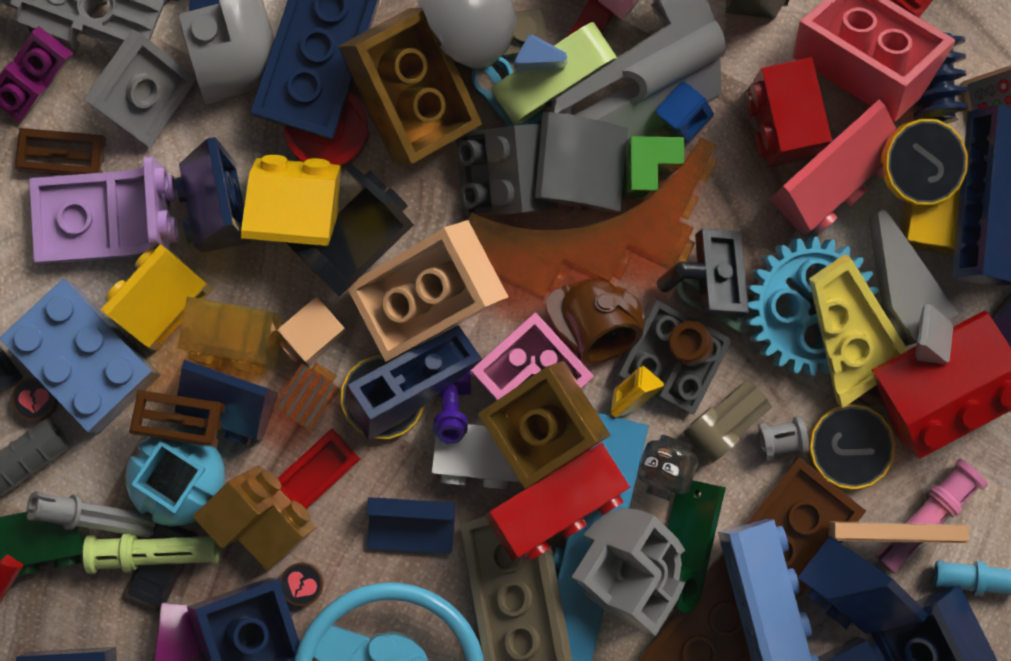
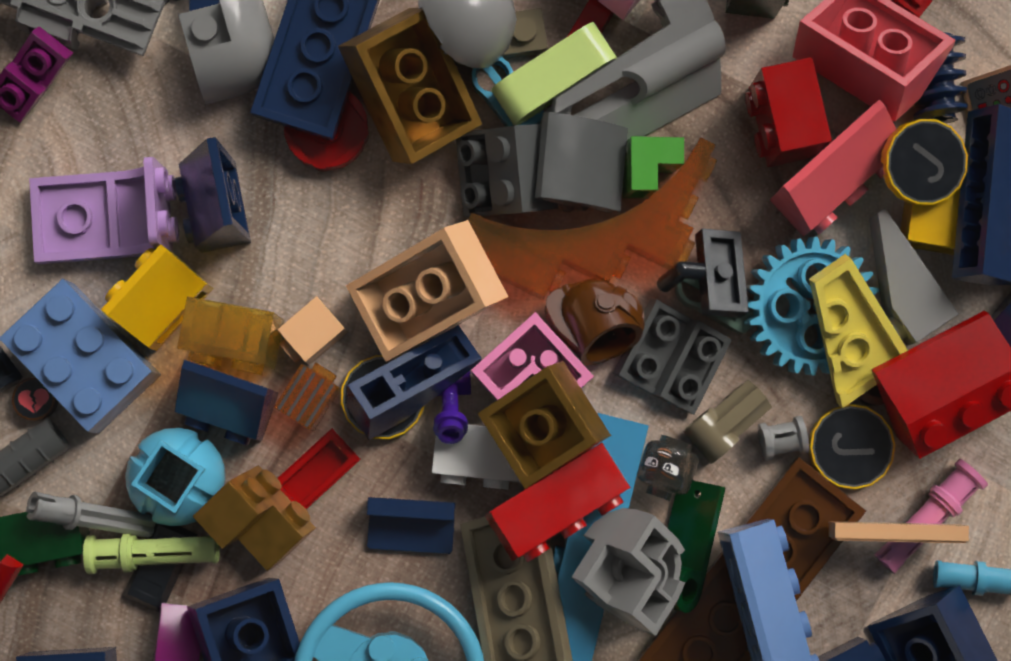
reddish brown tile [15,128,106,176] -> none
light grey plate [83,29,197,147] -> none
reddish brown tile [129,390,226,448] -> none
yellow slope [241,155,341,246] -> none
tile [280,562,324,606] -> none
black panel [286,164,414,297] -> none
medium blue slope [513,35,567,71] -> none
yellow slope [611,366,664,418] -> none
blue slope [656,82,714,144] -> none
reddish brown tile [668,321,714,366] -> none
dark blue slope [798,536,929,634] -> none
light grey slope [915,304,953,364] -> none

